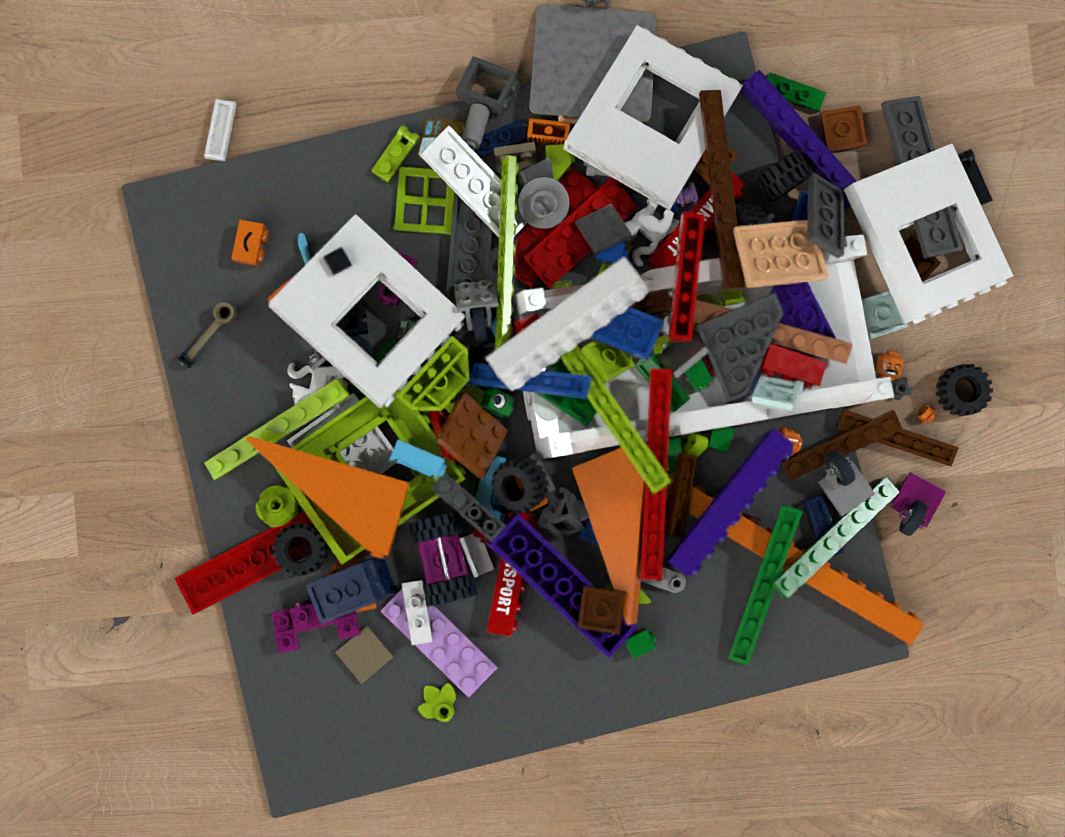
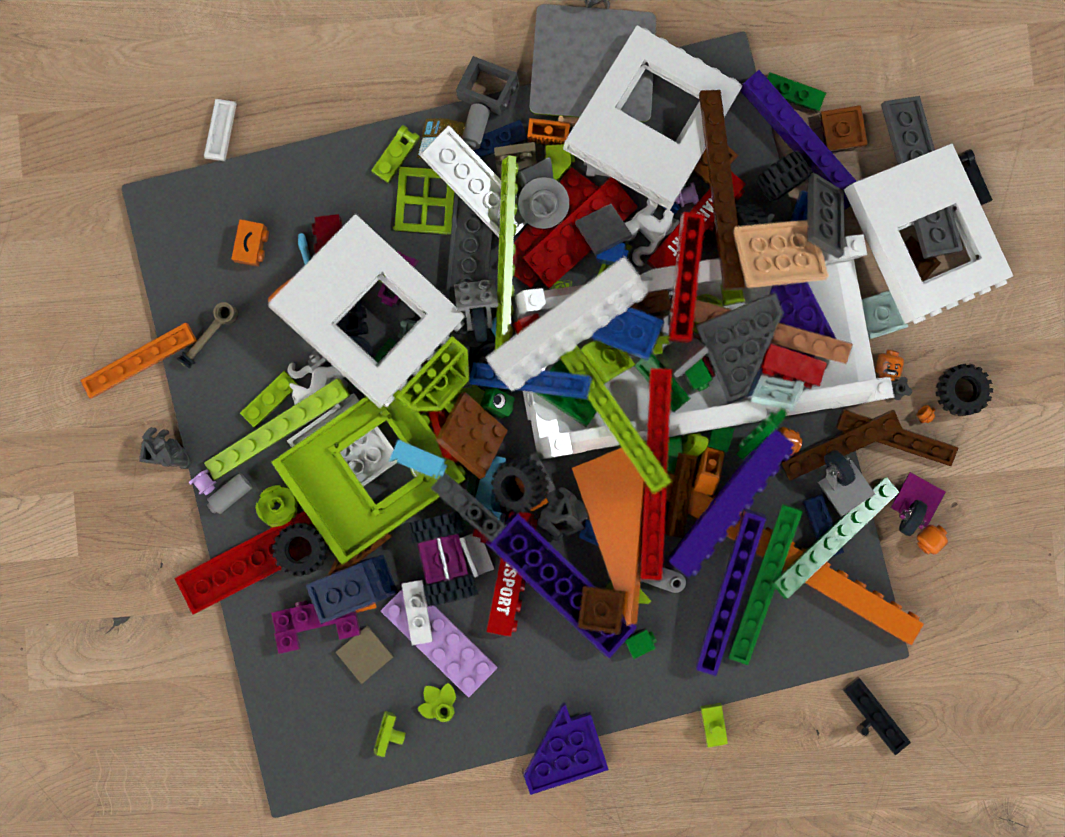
orange slope [246,436,410,559] -> none
black tile [323,247,352,276] -> none
none -> orange plate [80,323,197,398]
none -> dark grey piece [139,427,191,469]
none -> lavender brick [189,469,217,495]
none -> light grey brick [207,472,253,514]
none -> lime plate [240,371,298,428]
none -> dark red brick [312,214,342,255]
none -> lime tile [373,711,405,757]
none -> dark purple wing [524,702,609,795]
none -> orange brick [694,446,725,496]
none -> dark purple brick [696,509,766,676]
none -> lime tile [700,703,728,748]
none -> green plate [736,408,788,459]
none -> black plate [842,677,911,756]
none -> orange head [917,525,948,555]

